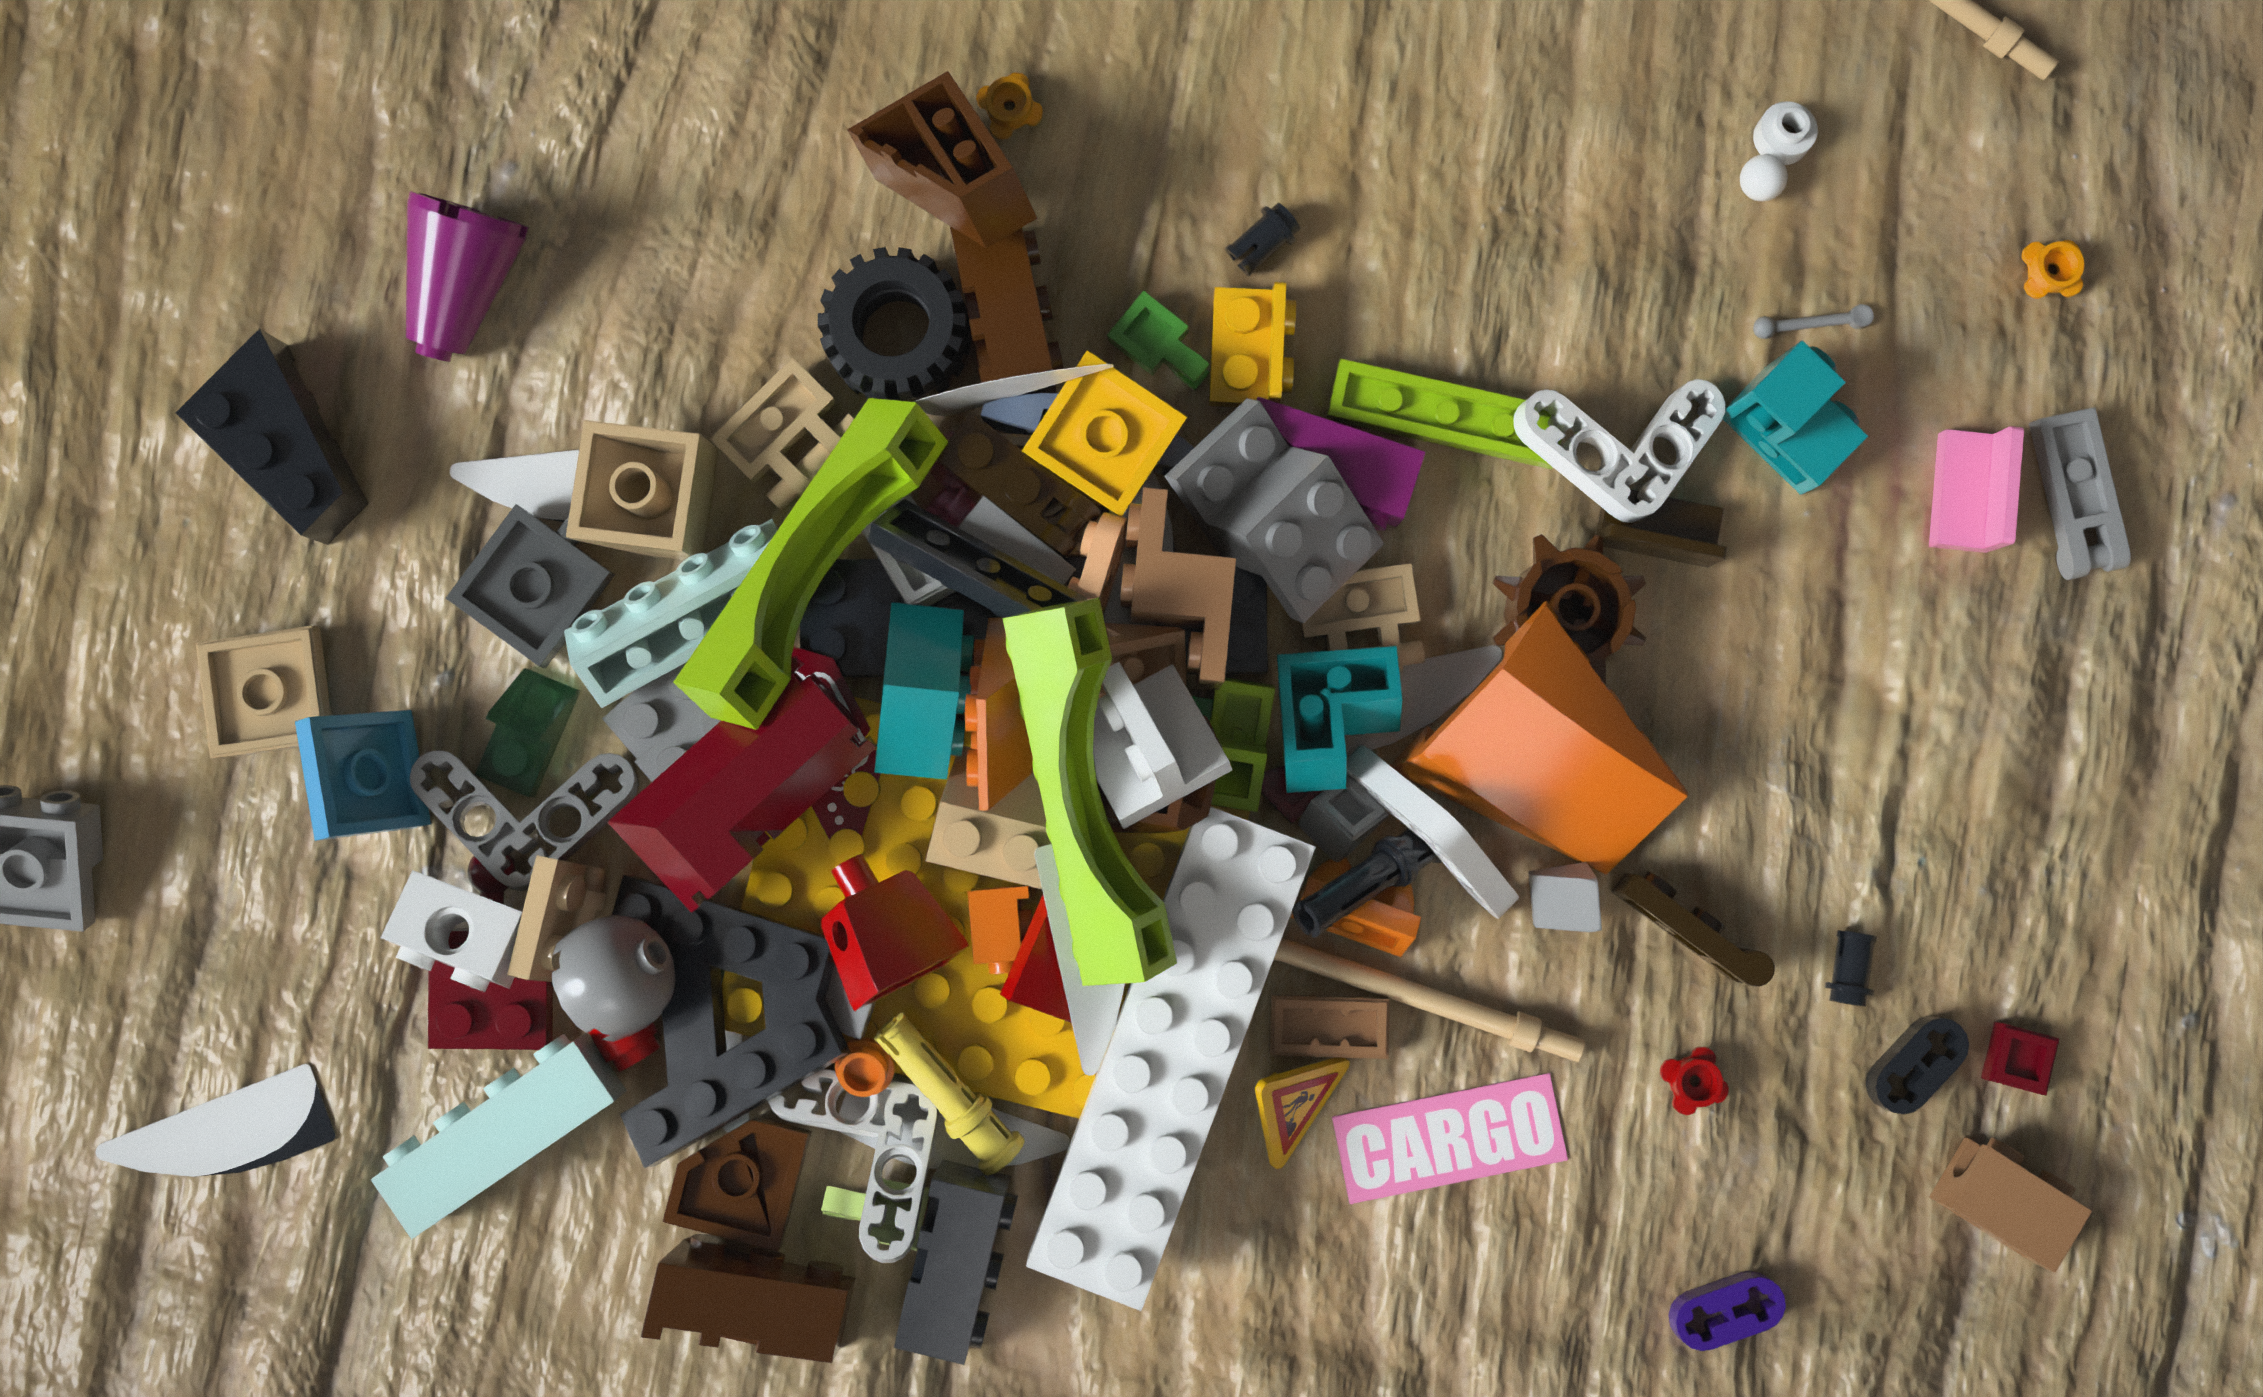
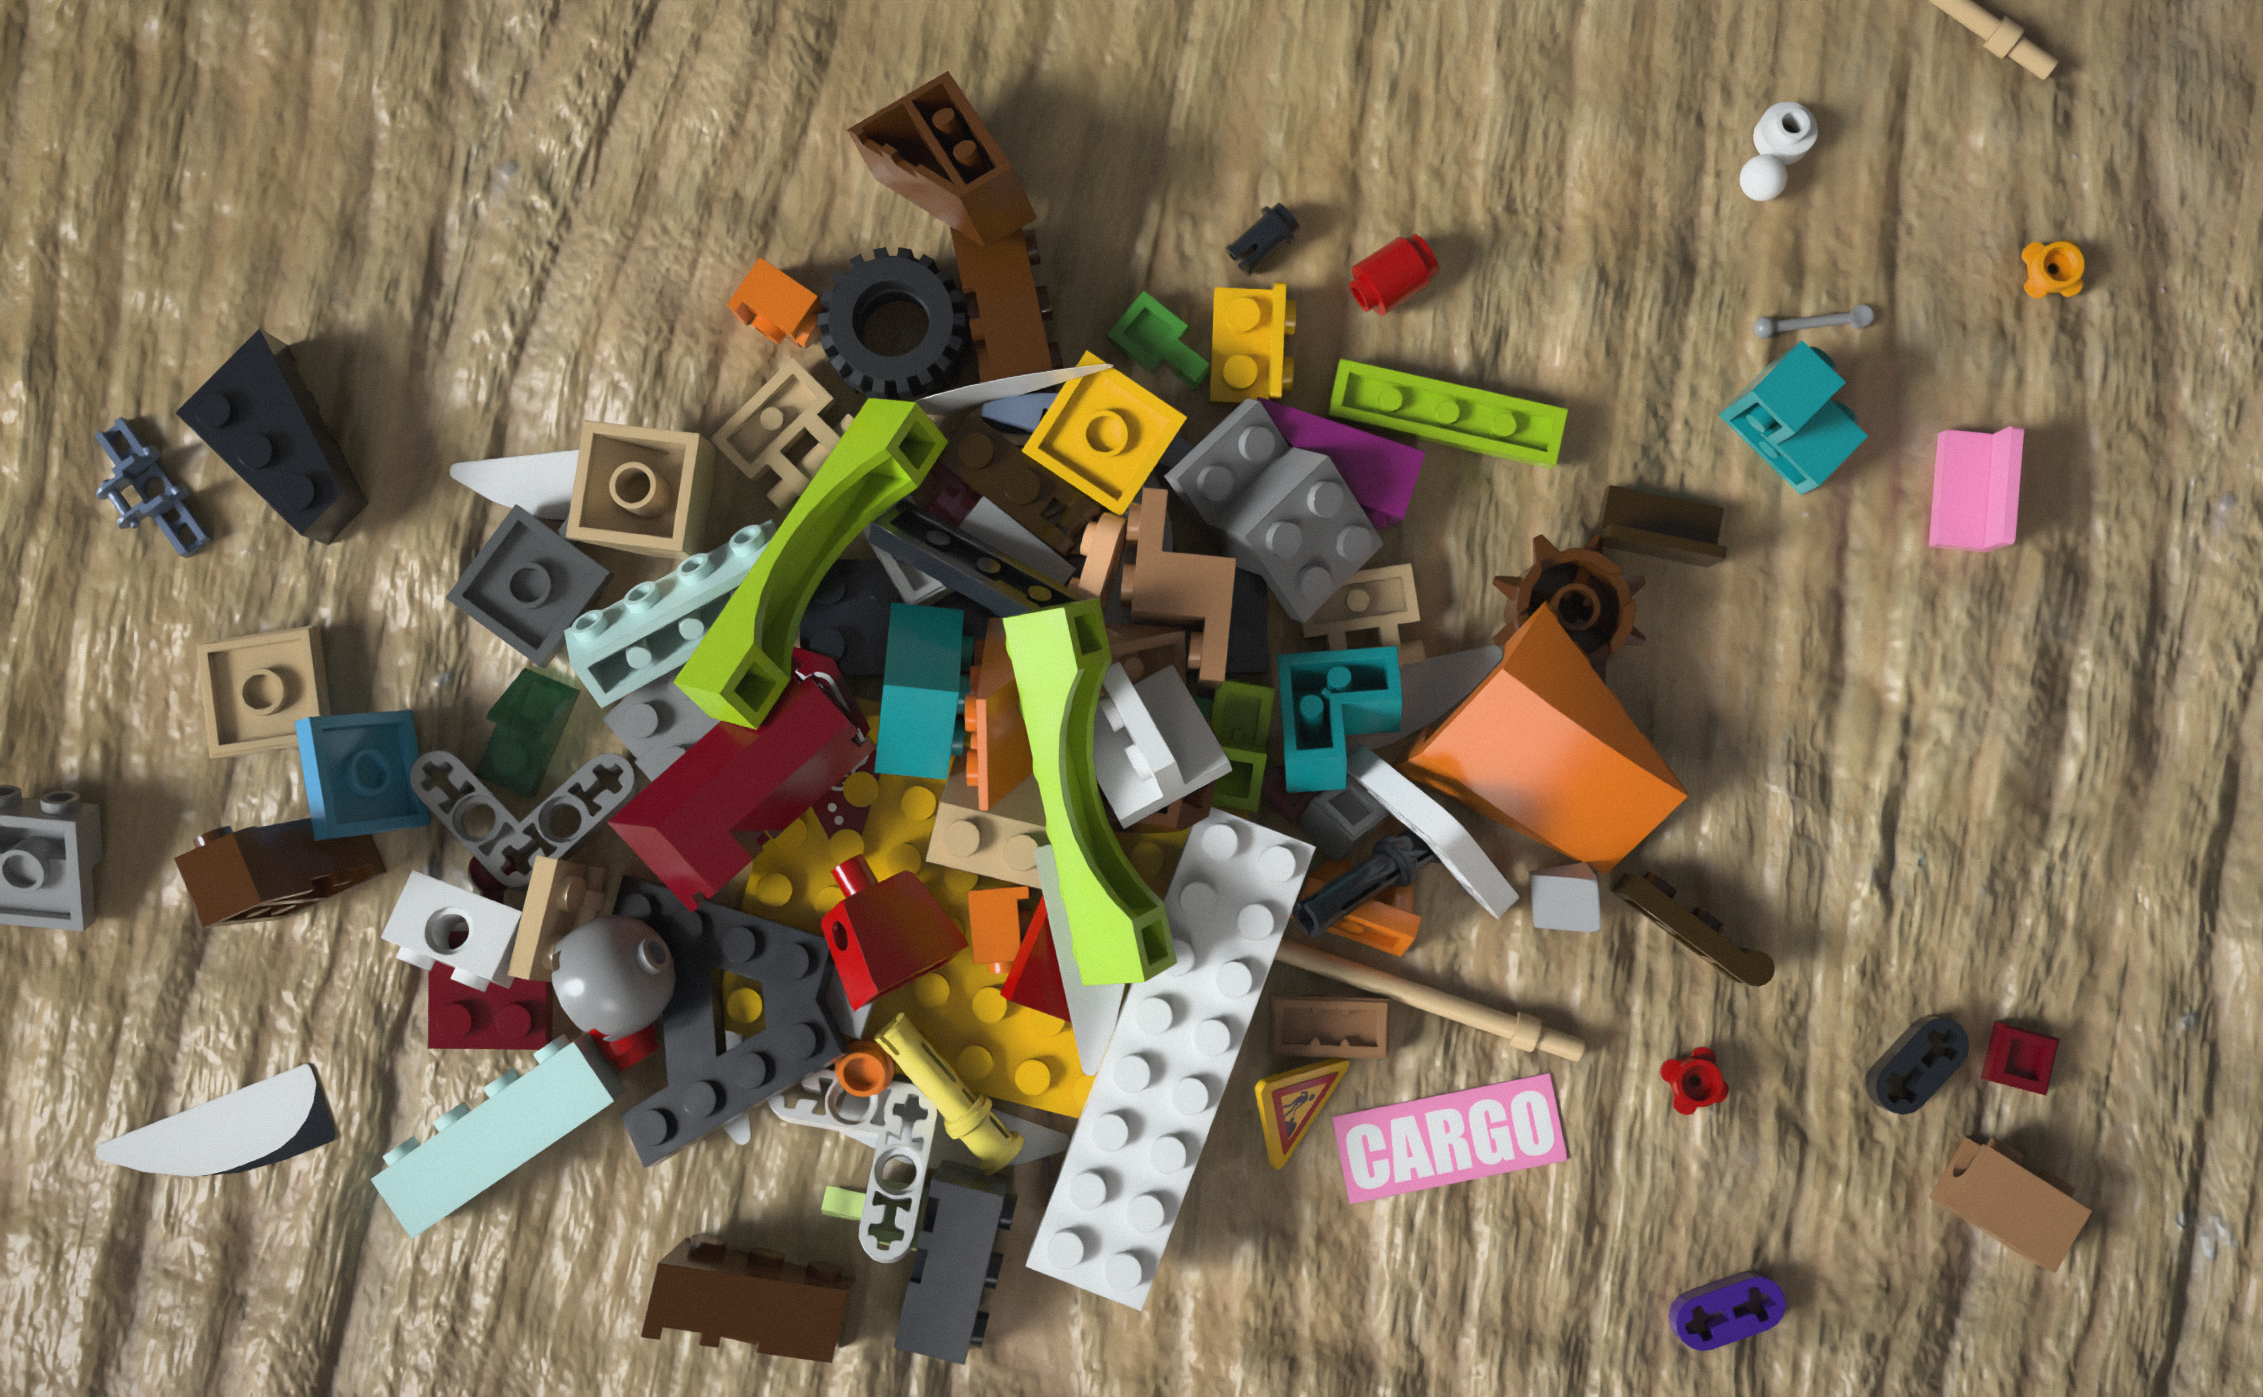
magenta cone [406,191,529,362] -> none
reddish brown plate [662,1117,812,1252] -> none
light orange plate [976,72,1043,139] -> none
white beam [1513,379,1725,523] -> none
black pin [1825,930,1877,1007] -> none
light grey plate [2029,407,2131,580] -> none
none -> sand blue piece [94,417,214,558]
none -> reddish brown wedge [174,818,387,928]
none -> orange brick [727,257,825,348]
none -> red brick [1349,234,1439,316]

